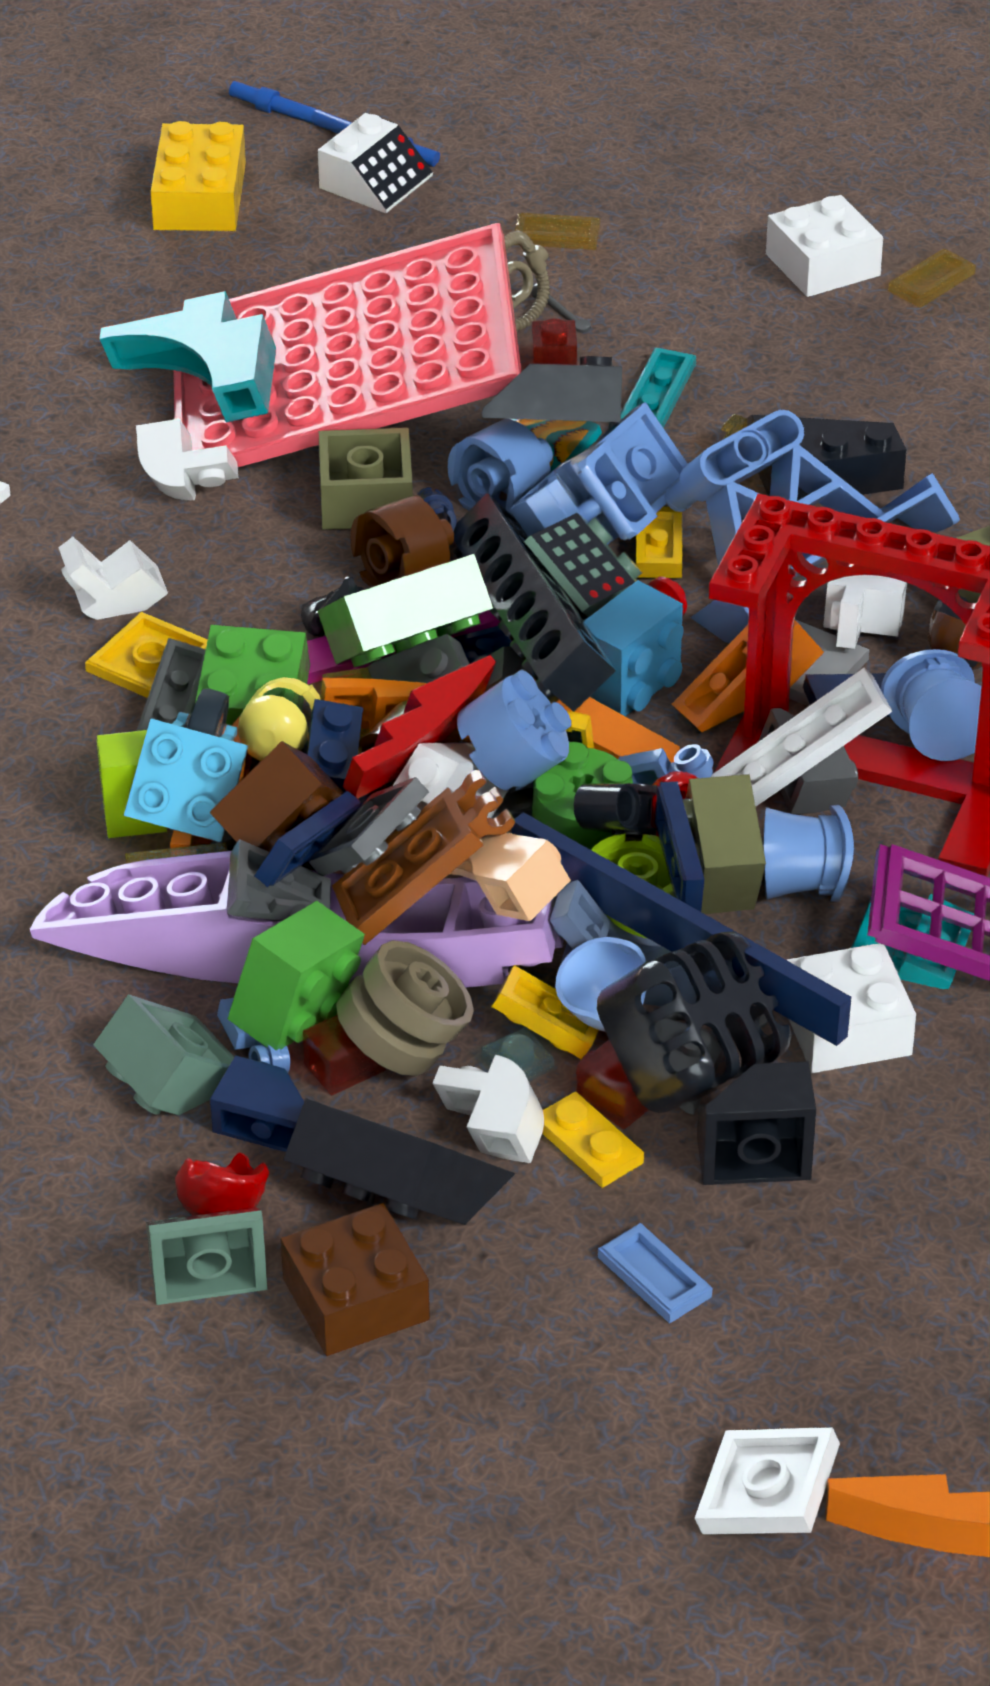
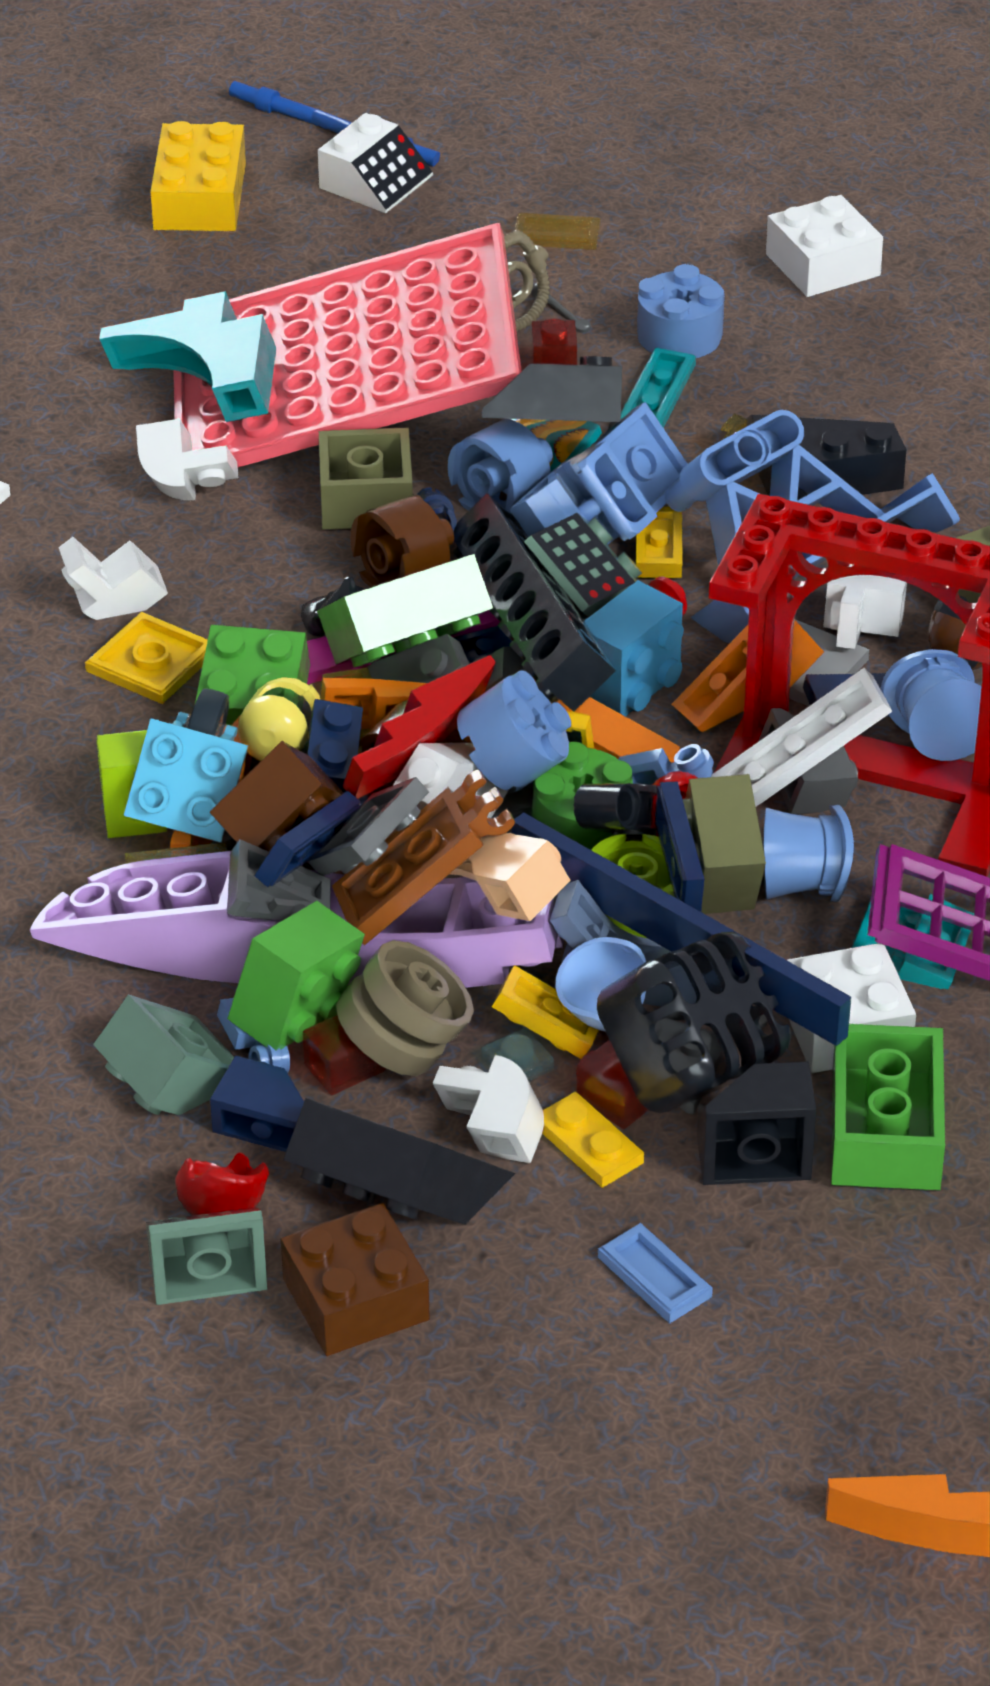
dark grey tile [137,638,206,731] -> none
white plate [695,1427,840,1534] -> none
clear yellow tile [888,248,976,308] -> none
none -> medium blue brick [637,264,724,358]
none -> bright green brick [831,1024,945,1190]

